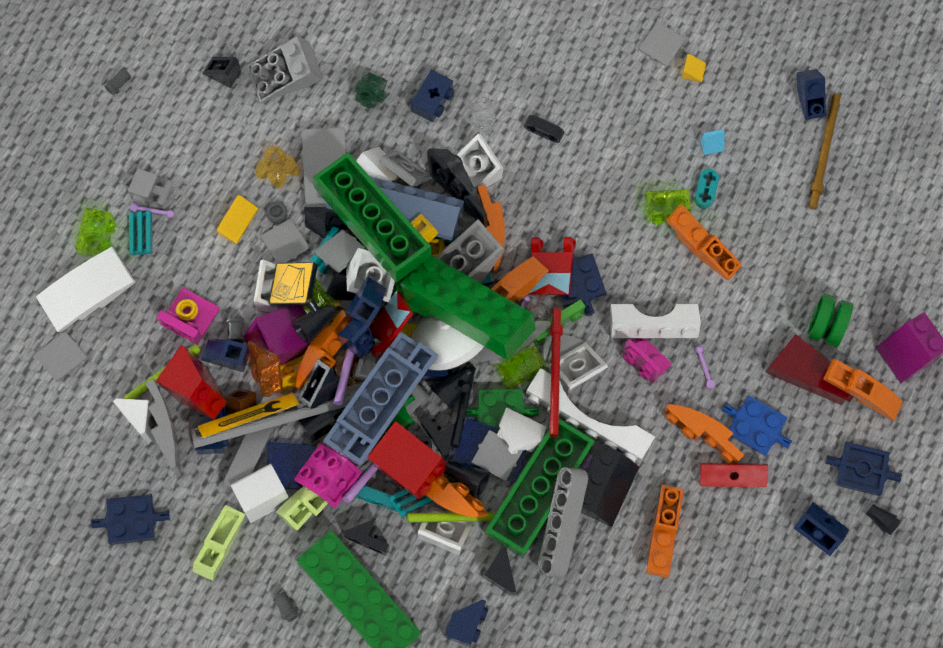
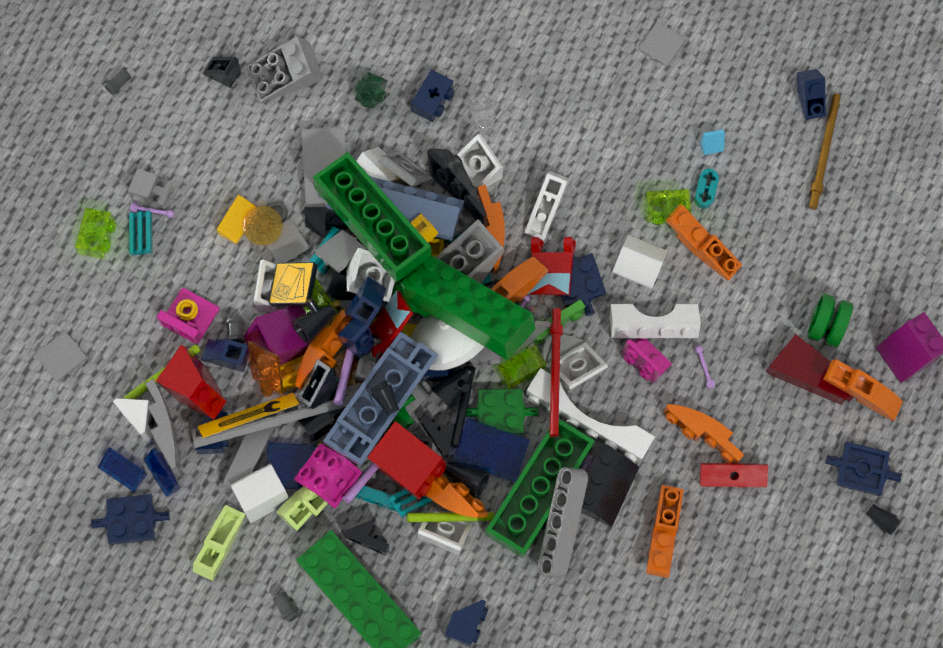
white slope [36,247,135,332] -> none
reddish brown panel [224,388,257,415] -> none
clear yellow plate [256,146,299,189] -> none
light grey piece [472,430,523,481] -> none
black slope [484,547,516,596] -> none
white slope [497,408,546,454] -> none
black beam [524,115,564,143] -> none
yellow slope [682,54,706,83] -> none
blue plate [722,396,792,456] -> none
dark blue brick [794,502,849,556] -> none
none -> clear blue slope [98,447,148,492]
none -> clear blue slope [144,448,181,497]
none -> clear yellow wheel [243,206,283,246]
none -> black cone [370,380,399,416]
none -> white slope [524,171,570,241]
none -> white slope [612,235,668,289]

